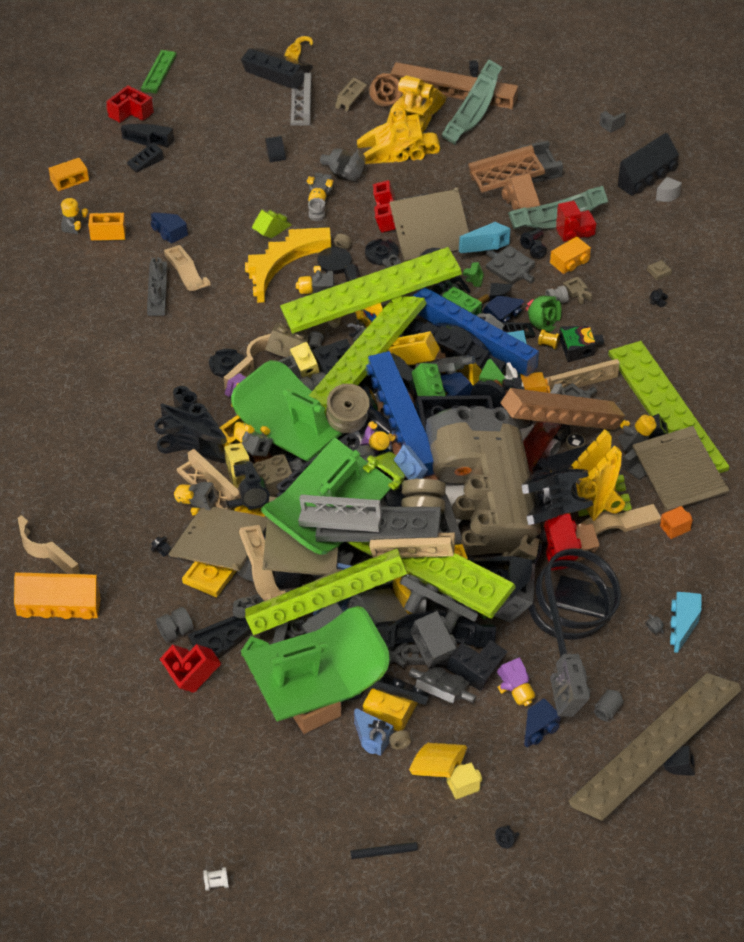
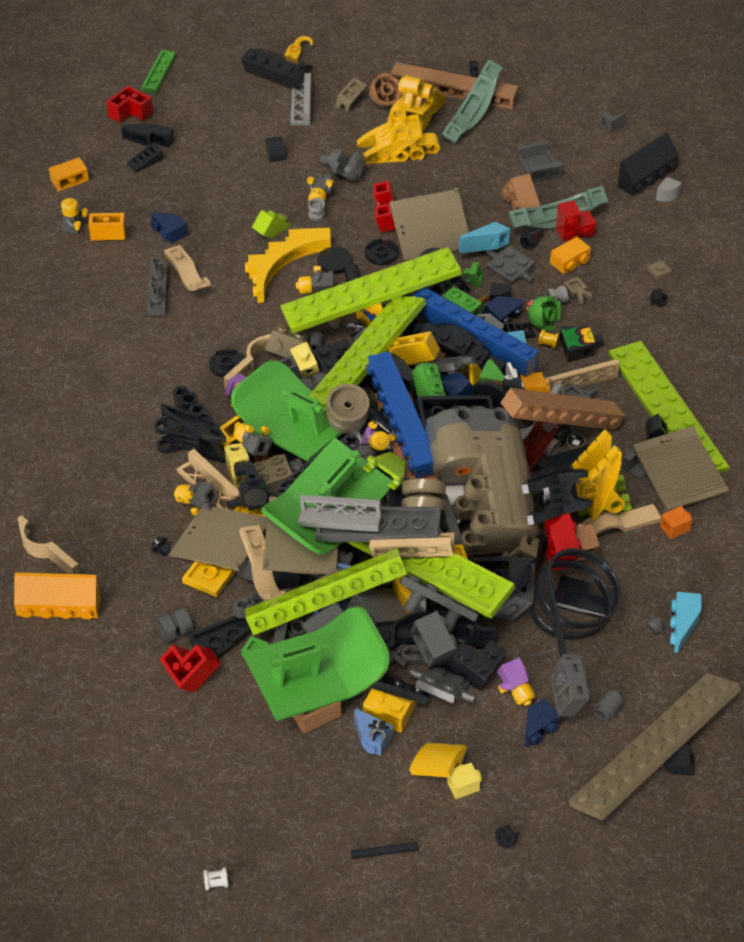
dark tan tile [333,234,352,250] -> none
dark grey plate [382,255,401,268] -> none
dark tan tile [389,731,411,750] -> none
medium blue plate [394,444,428,480] -> none
medium nougat fence [468,145,545,193] -> none
black plate [530,240,547,258] -> none
piece [618,415,657,452] -> none

